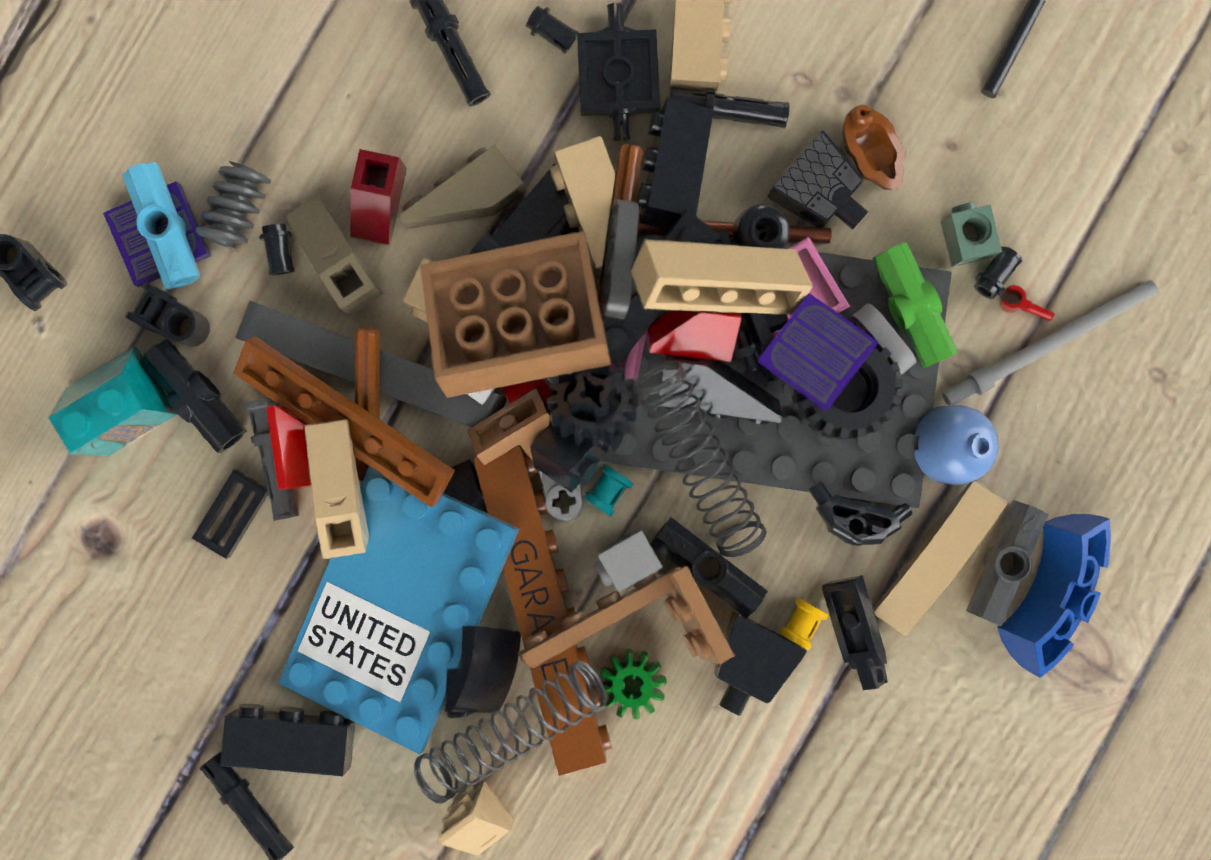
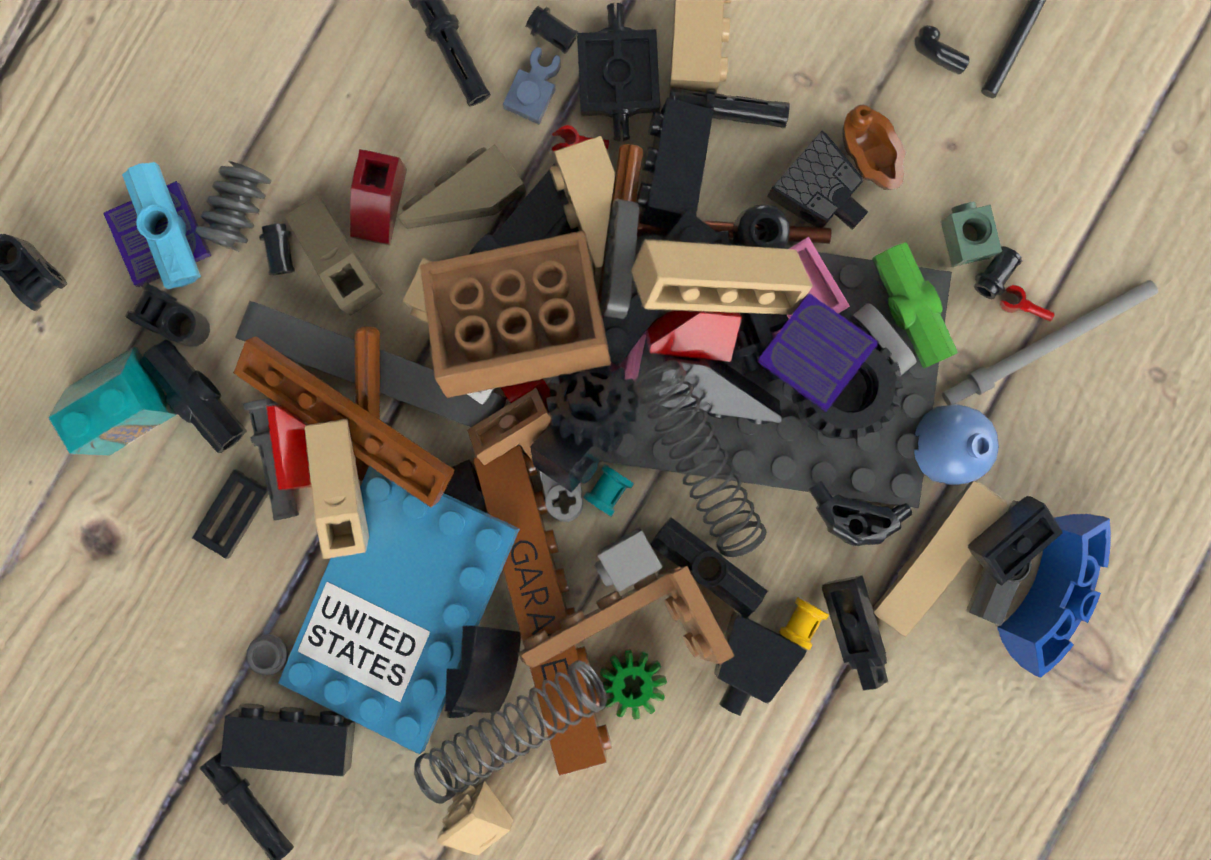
none -> flat silver plate [246,634,288,675]
none -> sand blue plate [503,47,561,125]
none -> red hand [551,125,609,152]
none -> black arm [914,25,970,75]
none -> black slope [968,496,1063,586]

